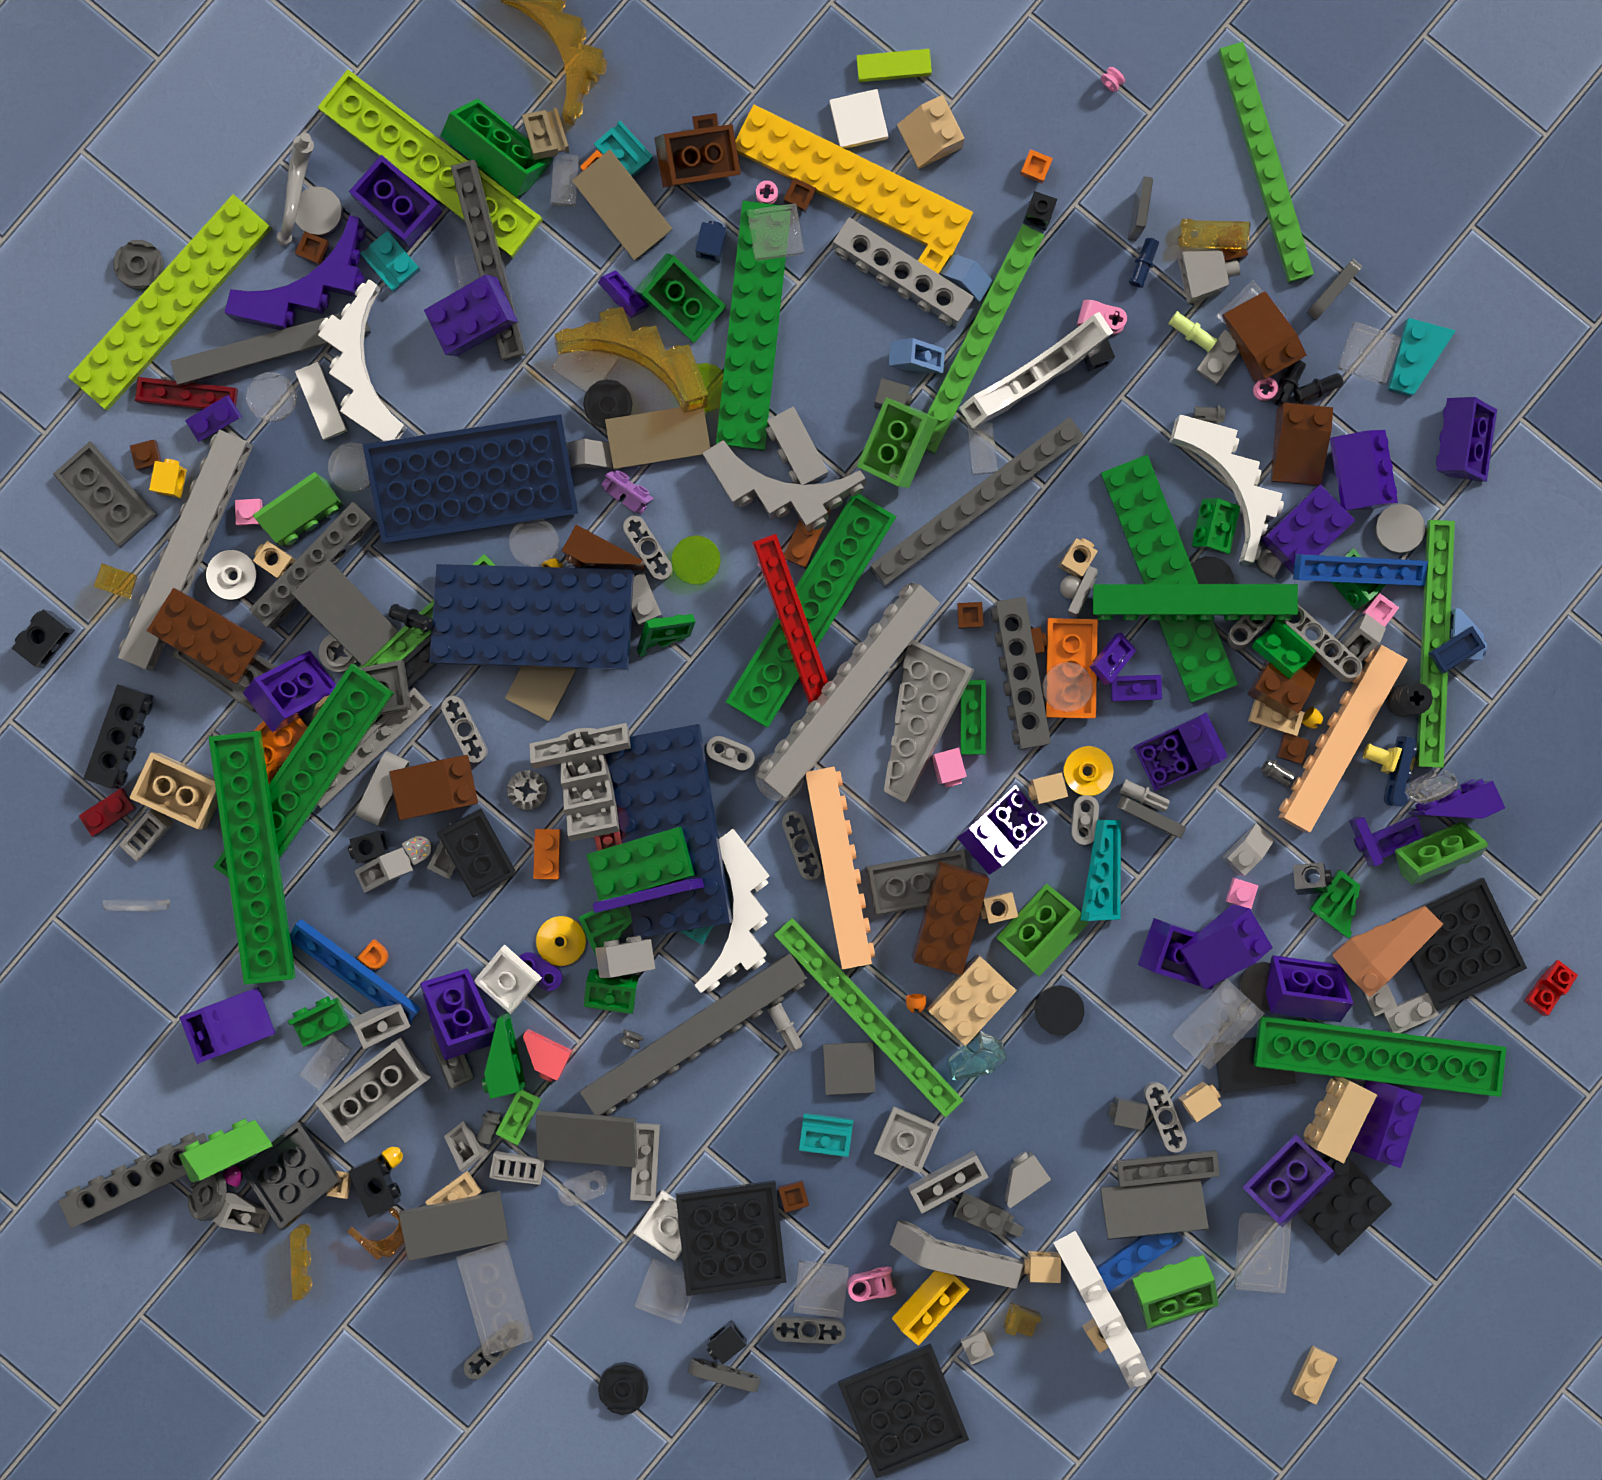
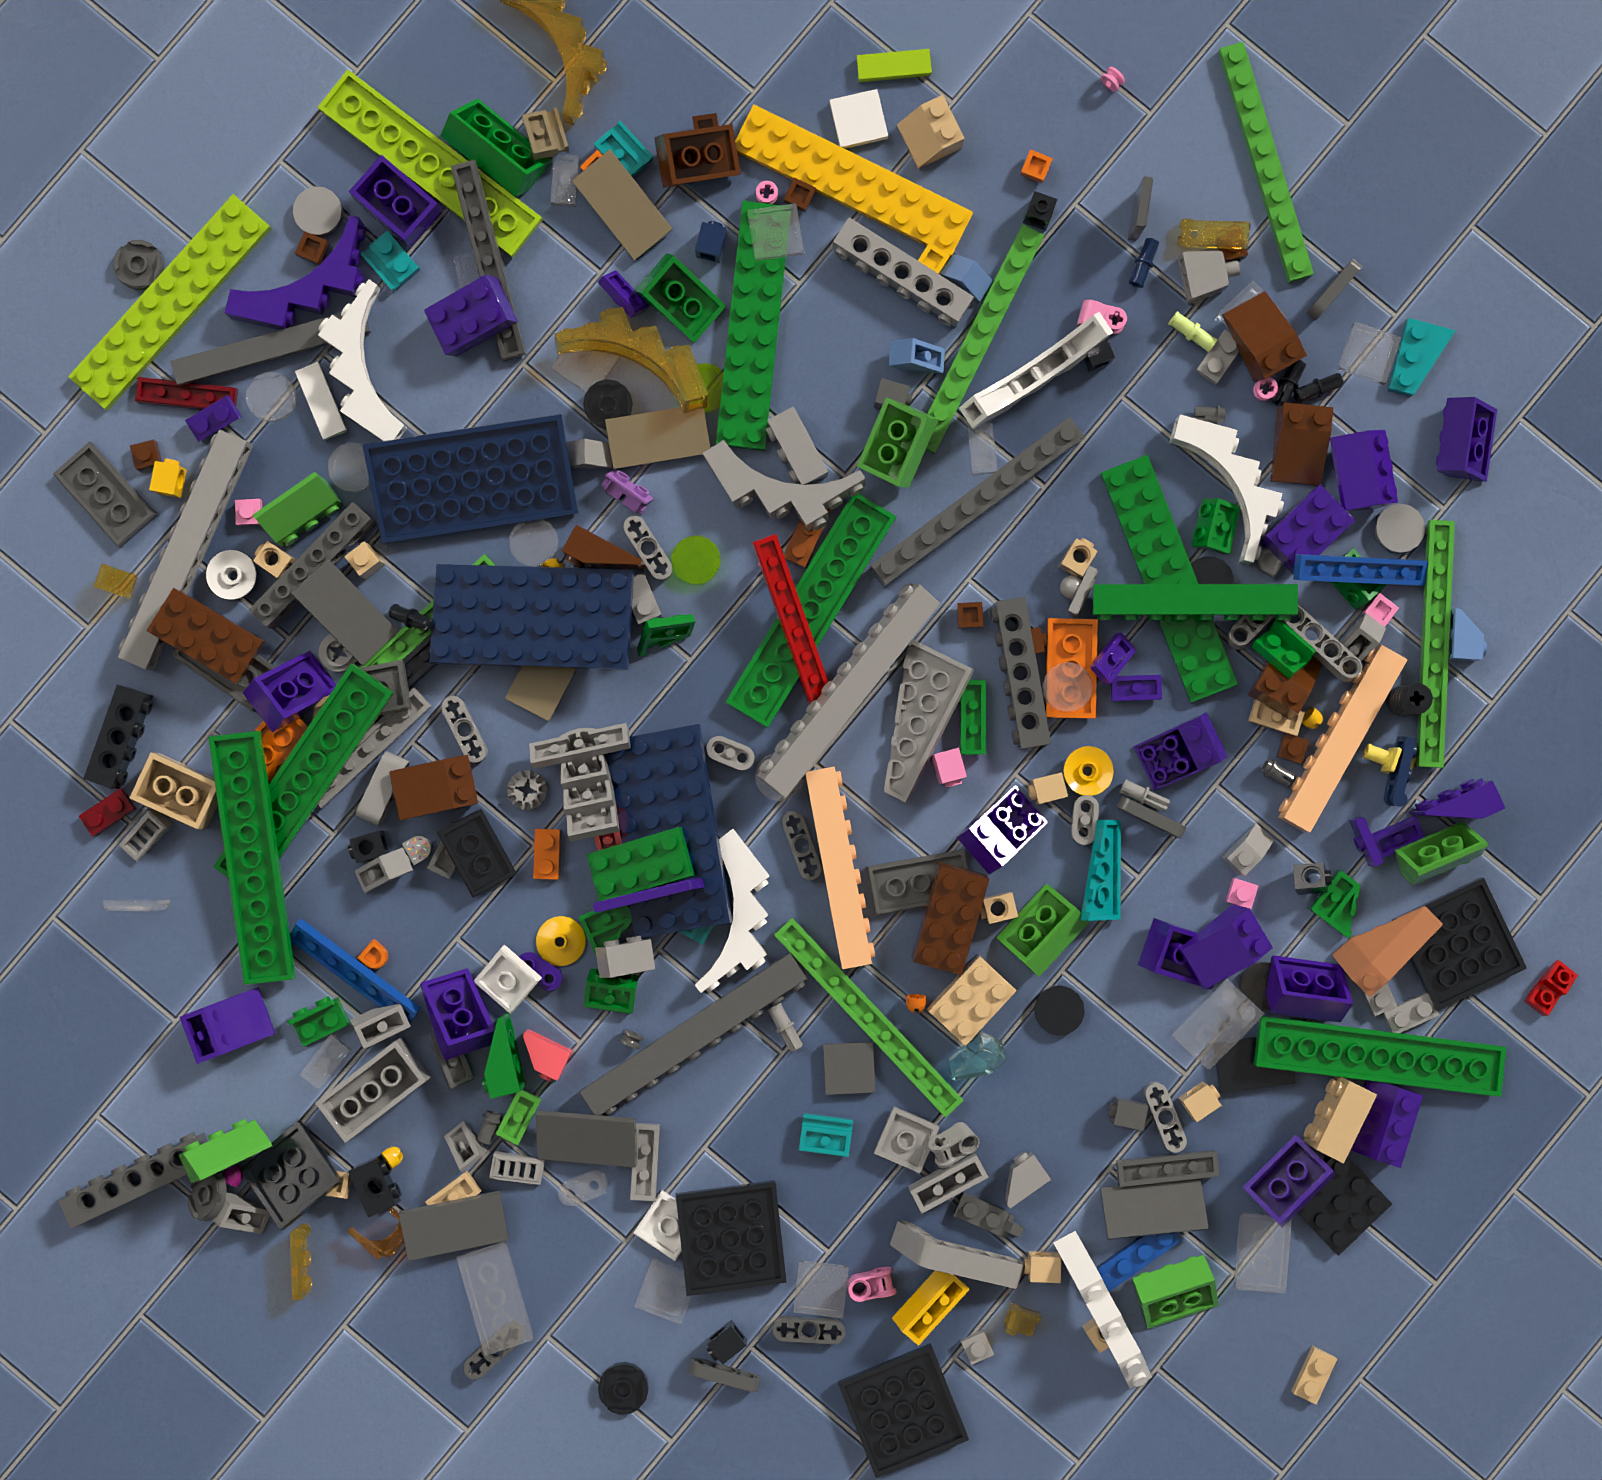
black brick [12,609,75,669] -> none
light grey animal [276,133,314,246] -> none
reddish brown plate [778,1180,809,1213] -> none
clear tile [1406,770,1458,803] -> none
dark blue tile [1428,626,1486,674] -> none
none -> tan brick [344,541,385,579]
none -> light grey piece [928,1122,980,1168]

